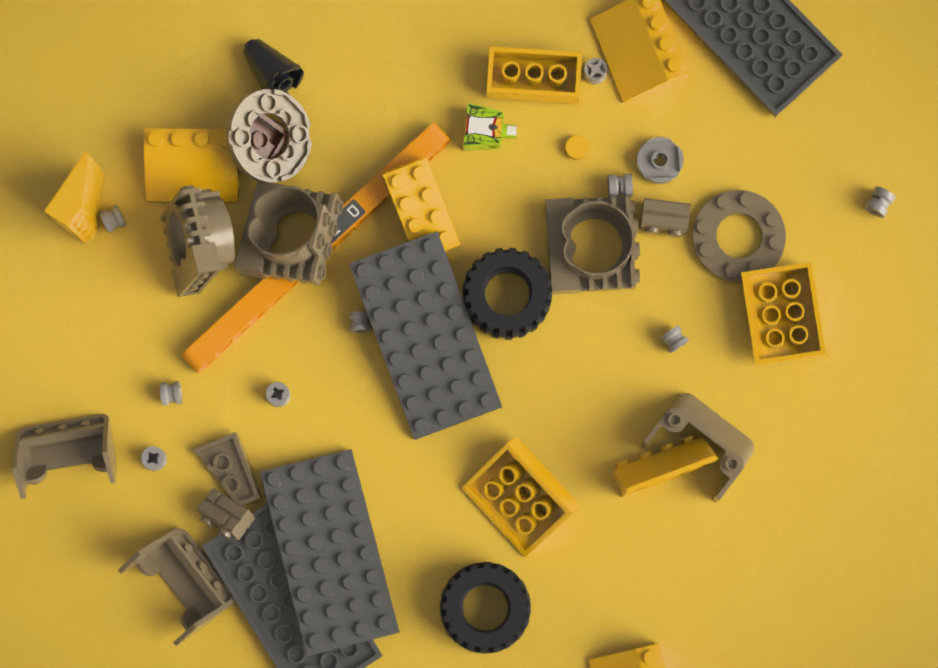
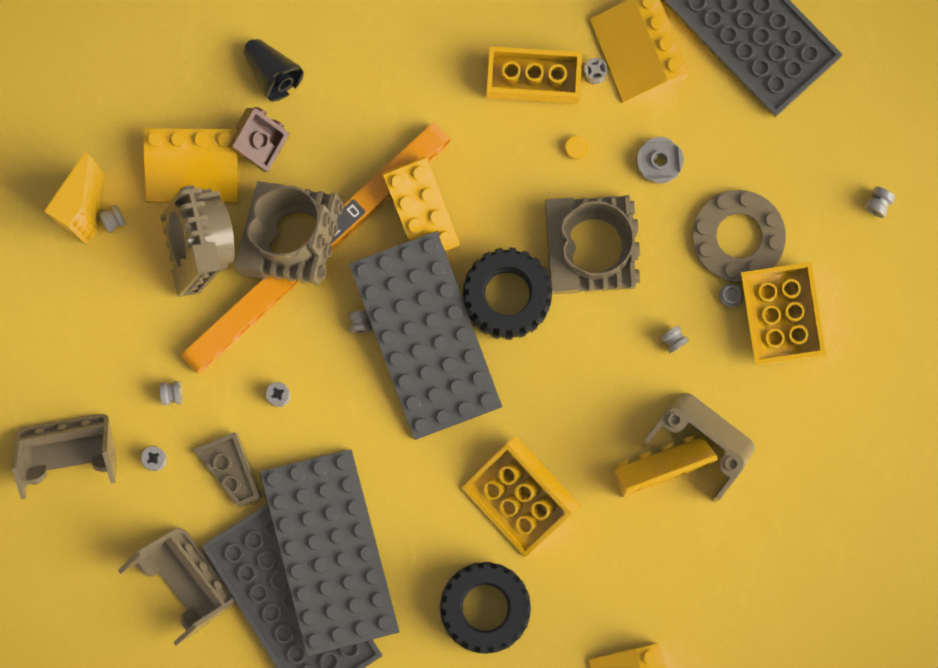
dark tan brick [197,488,255,540] -> none
plate [226,89,312,183] -> none
torso [463,103,517,151] -> none
light grey wheel [608,173,633,197] -> none
dark tan brick [640,198,691,237] -> none
none -> light grey plate [719,284,743,307]

